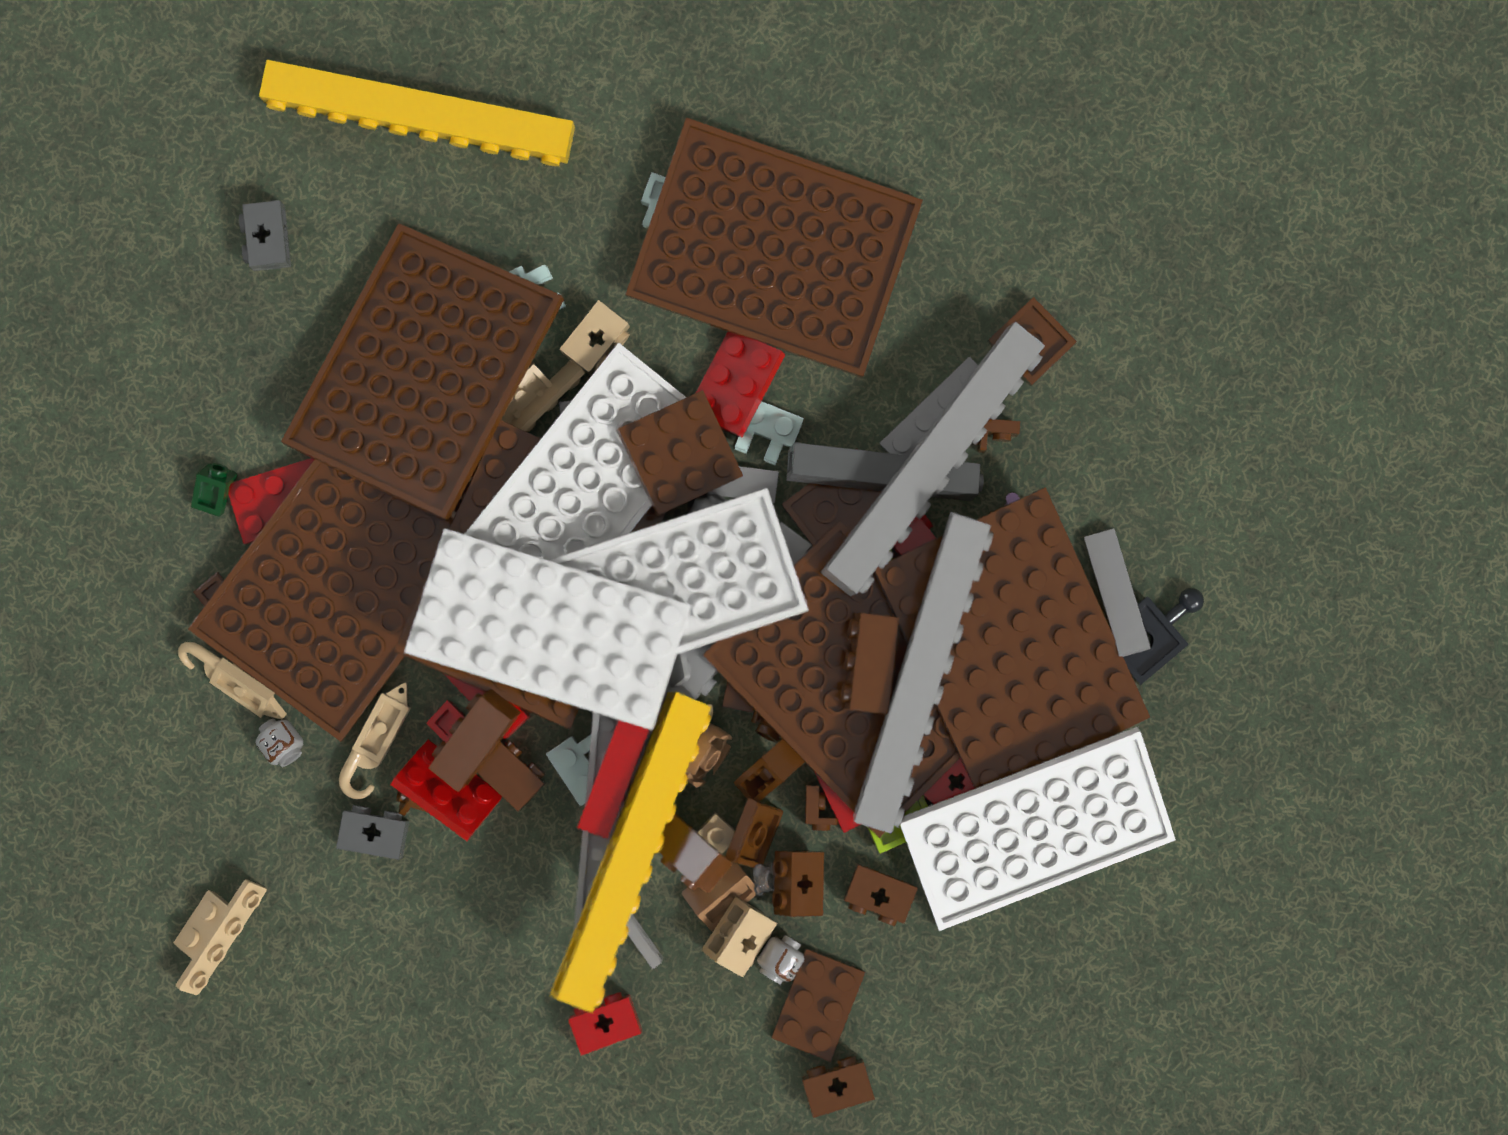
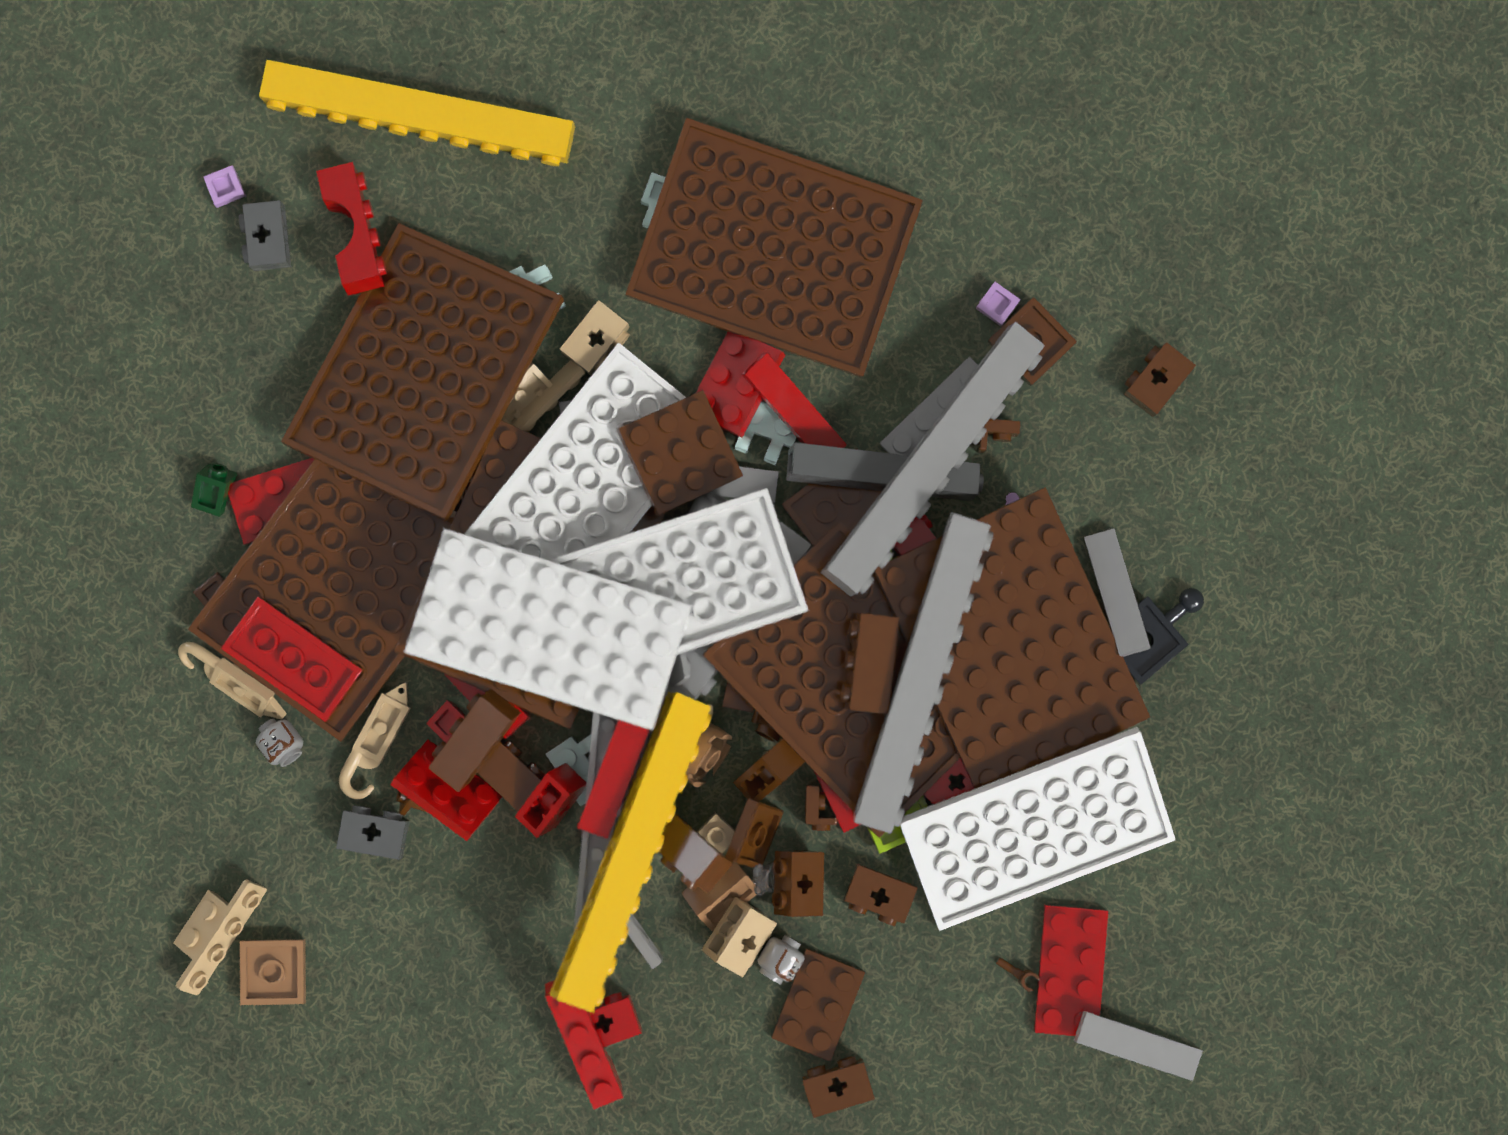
none -> lavender plate [203,165,246,208]
none -> red plate [221,597,363,722]
none -> medium nougat plate [240,939,306,1005]
none -> red arch [316,162,387,296]
none -> red brick [515,763,587,838]
none -> red arch [545,980,624,1109]
none -> red tile [742,353,847,448]
none -> lavender plate [976,282,1020,326]
none -> reddish brown hand [996,957,1040,991]
none -> red plate [1034,905,1108,1036]
none -> light grey tile [1074,1011,1203,1081]
none -> reddish brown brick [1124,342,1196,417]

